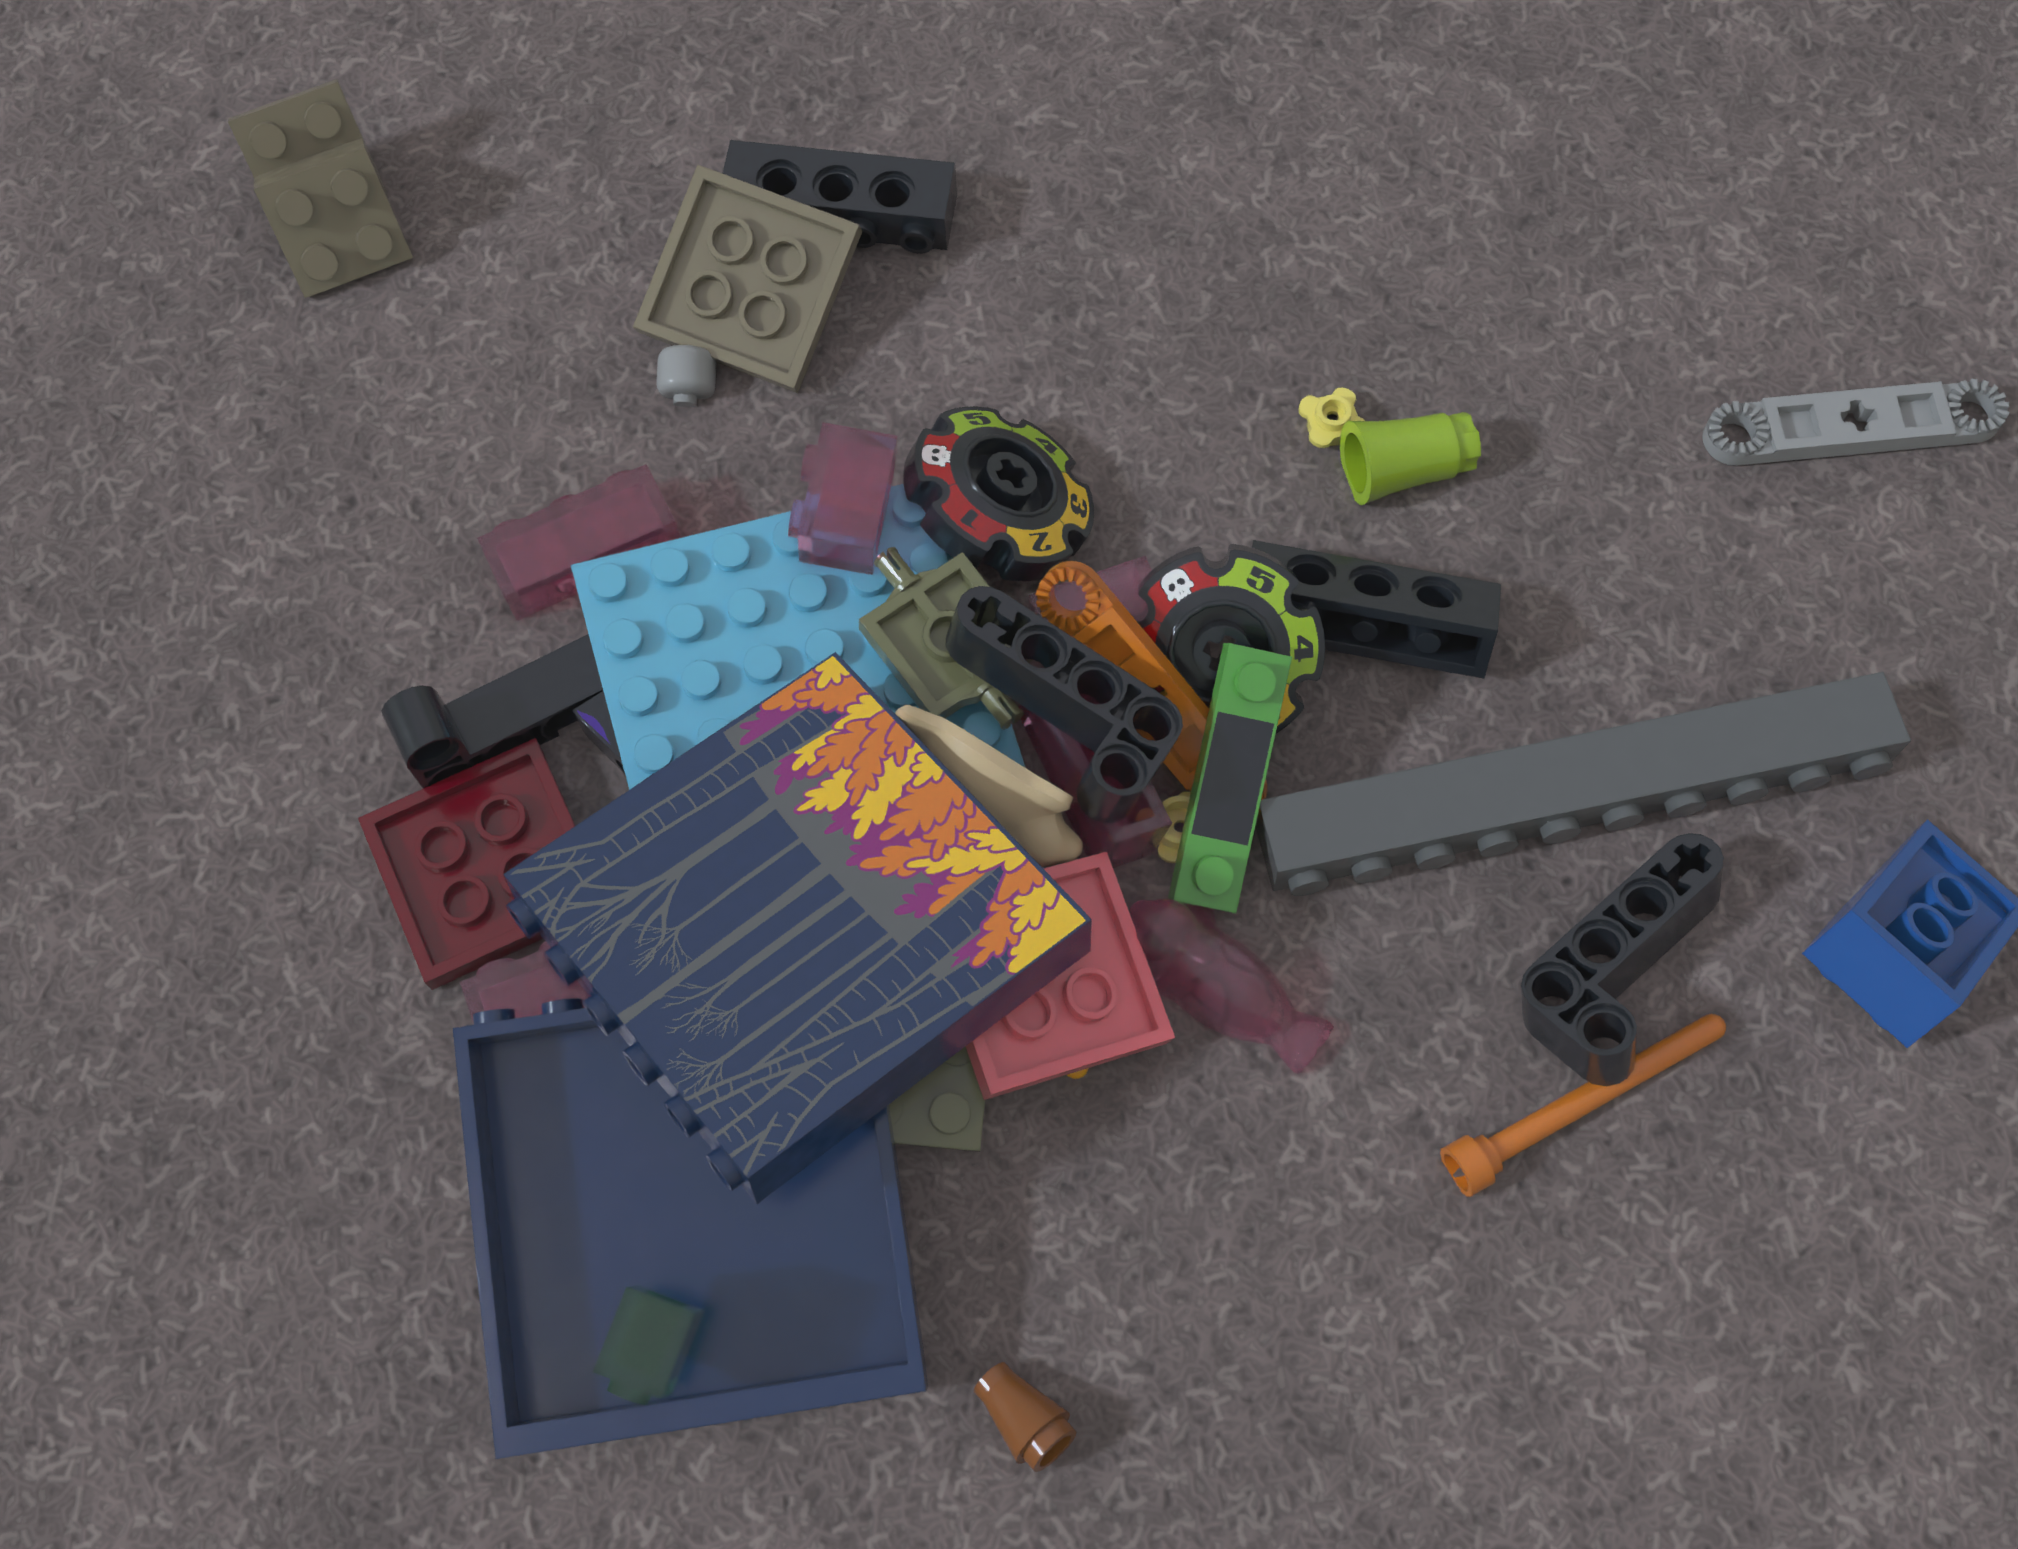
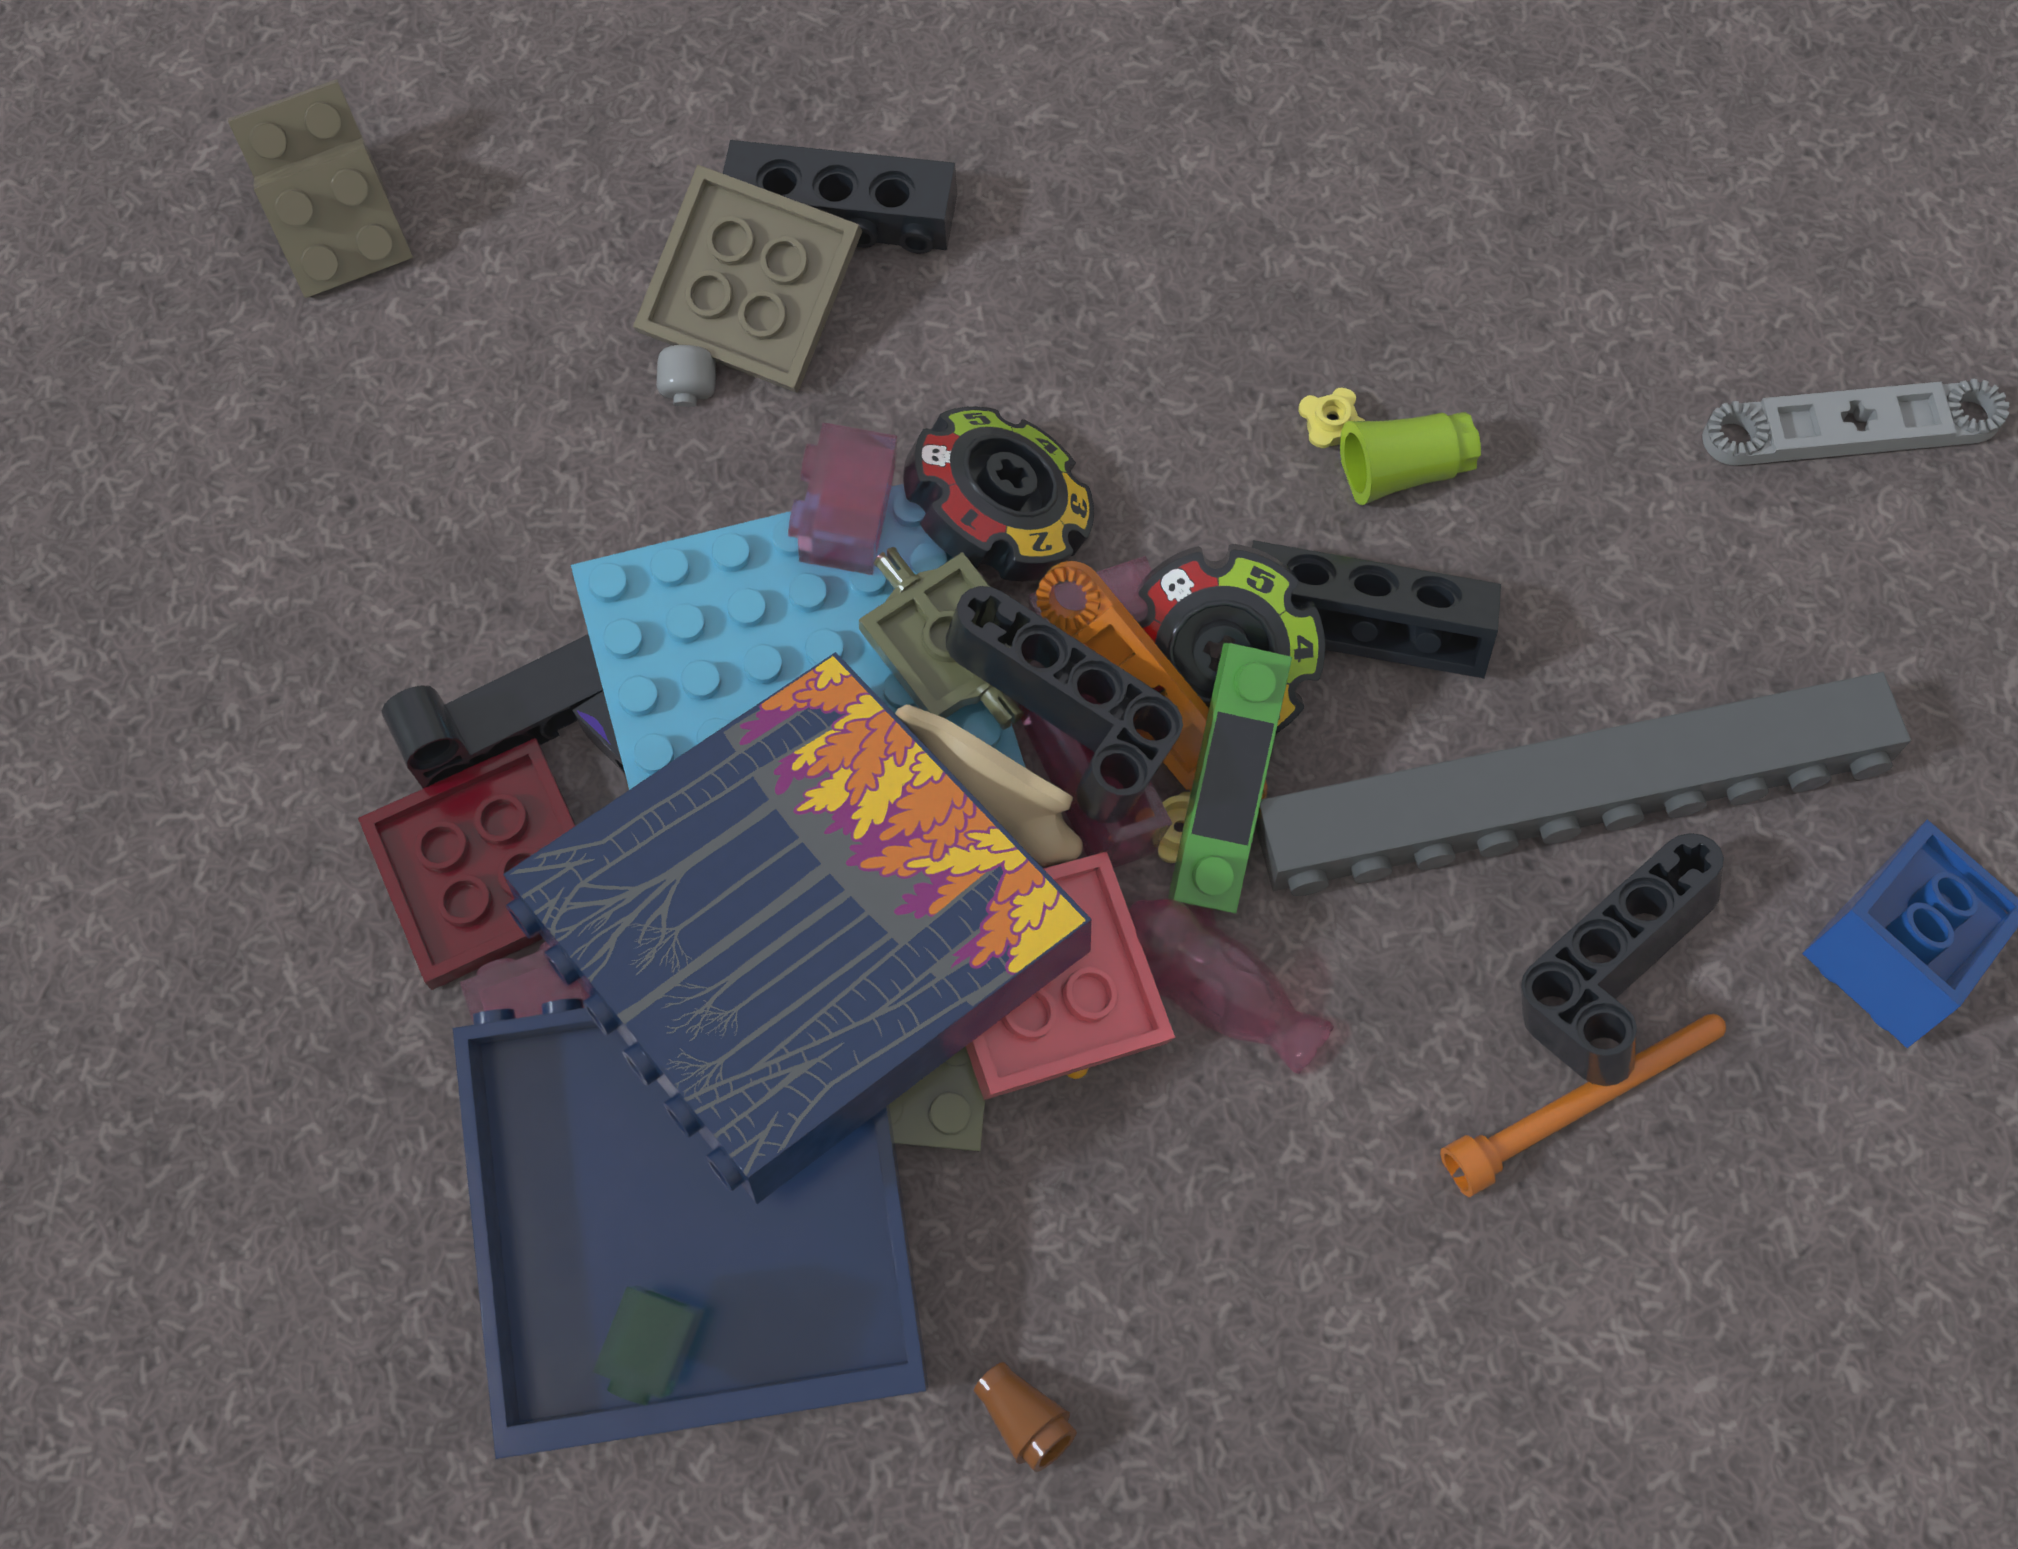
clear pink brick [477,464,681,621] -> none

